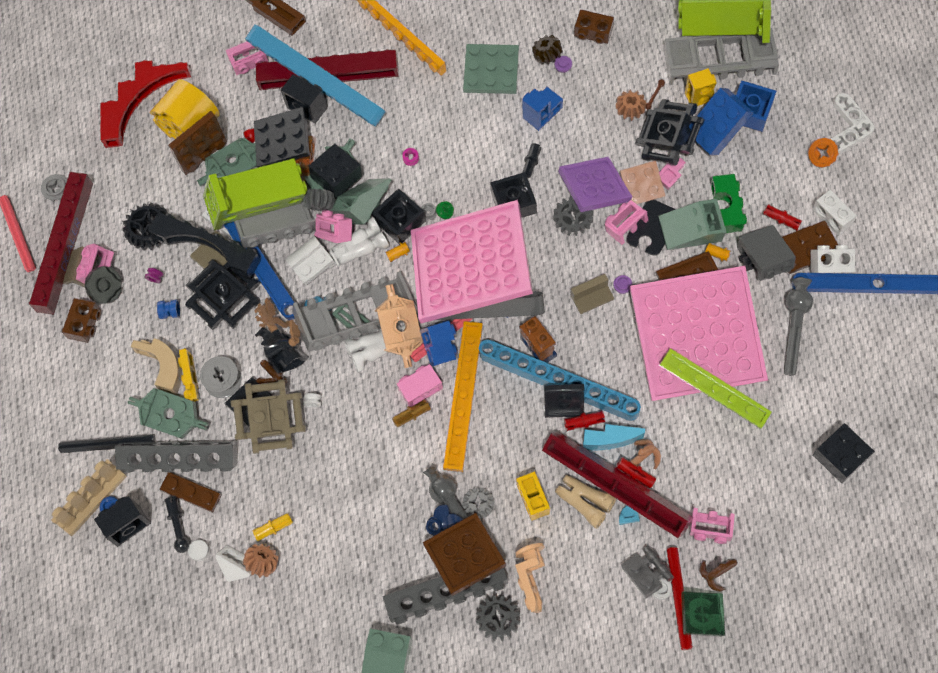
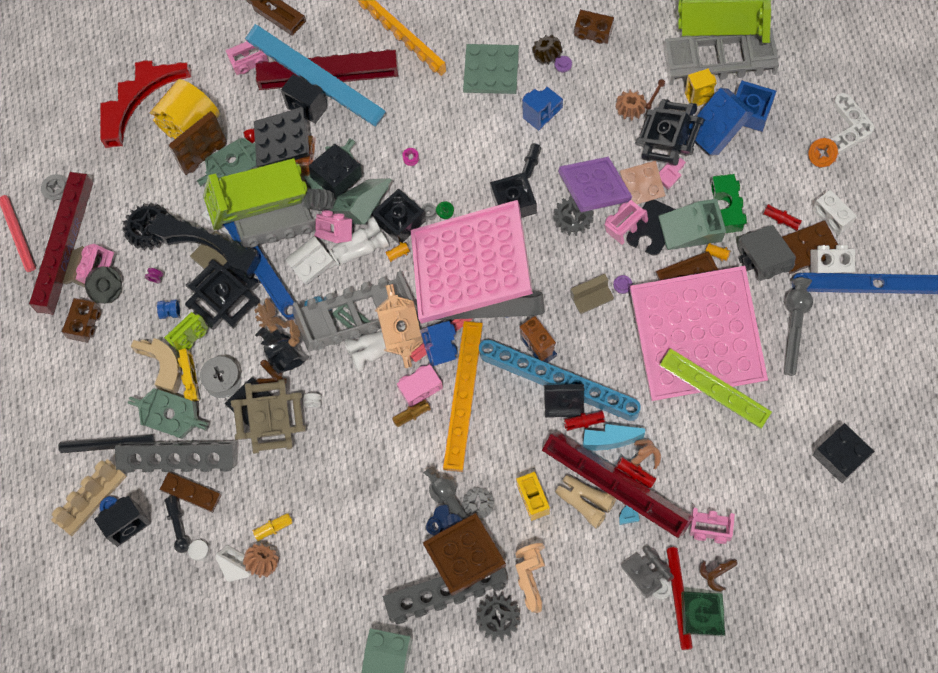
none -> lime bracket [164,312,209,352]

